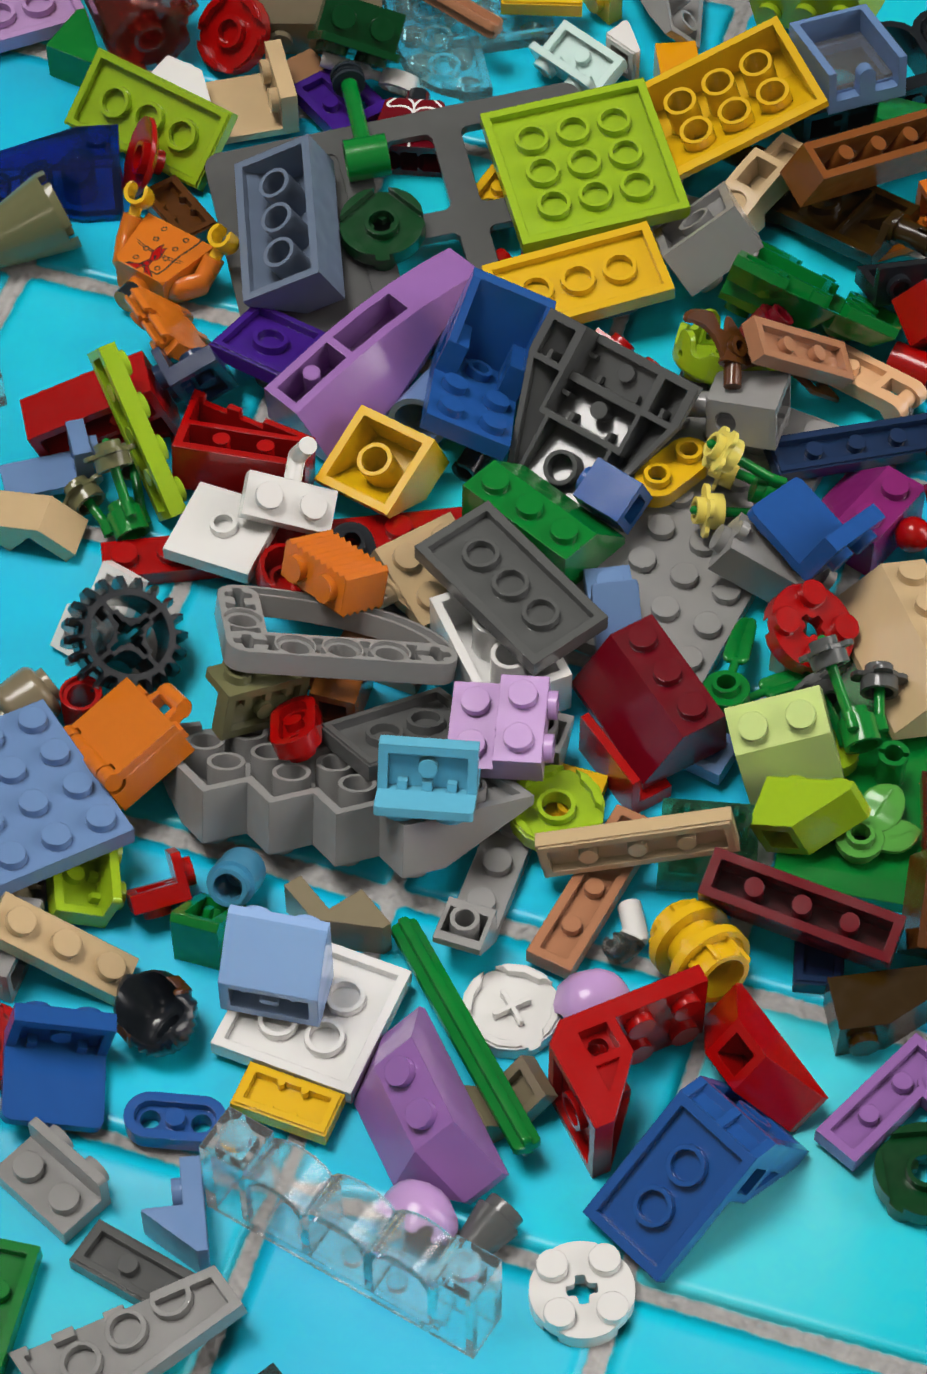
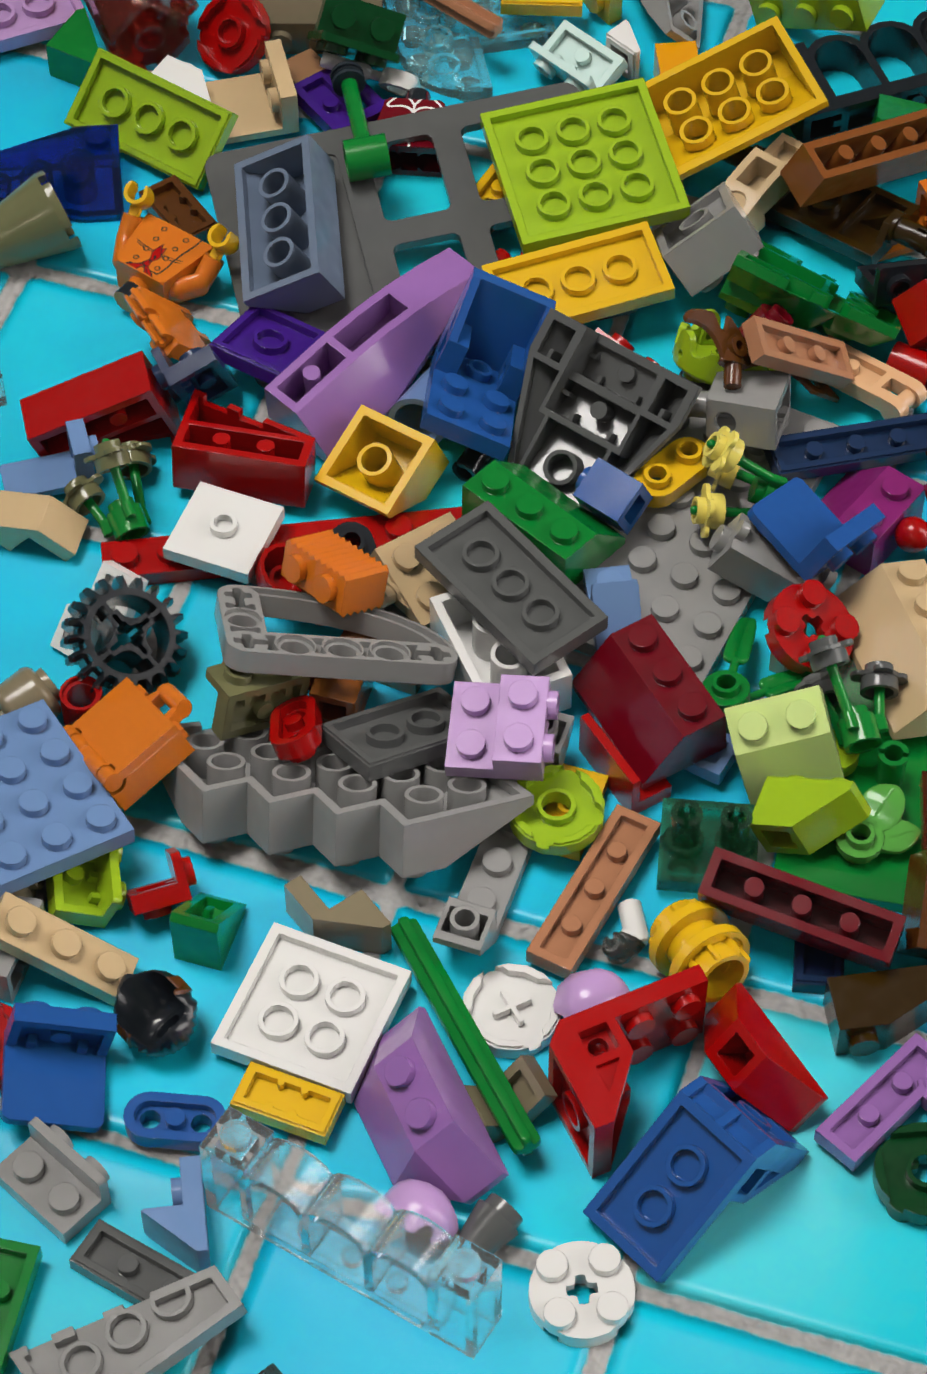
lime plate [87,341,187,522] -> none
red dish [123,116,166,199] -> none
dark azure brick [206,847,266,908] -> none
light blue slope [218,904,334,1027] -> none
white plate [238,436,338,534] -> none
dark green plate [339,187,426,271] -> none
medium azure bracket [373,735,481,825] -> none
tan tile [535,806,740,878] -> none
medium blue window [789,4,907,115] -> none

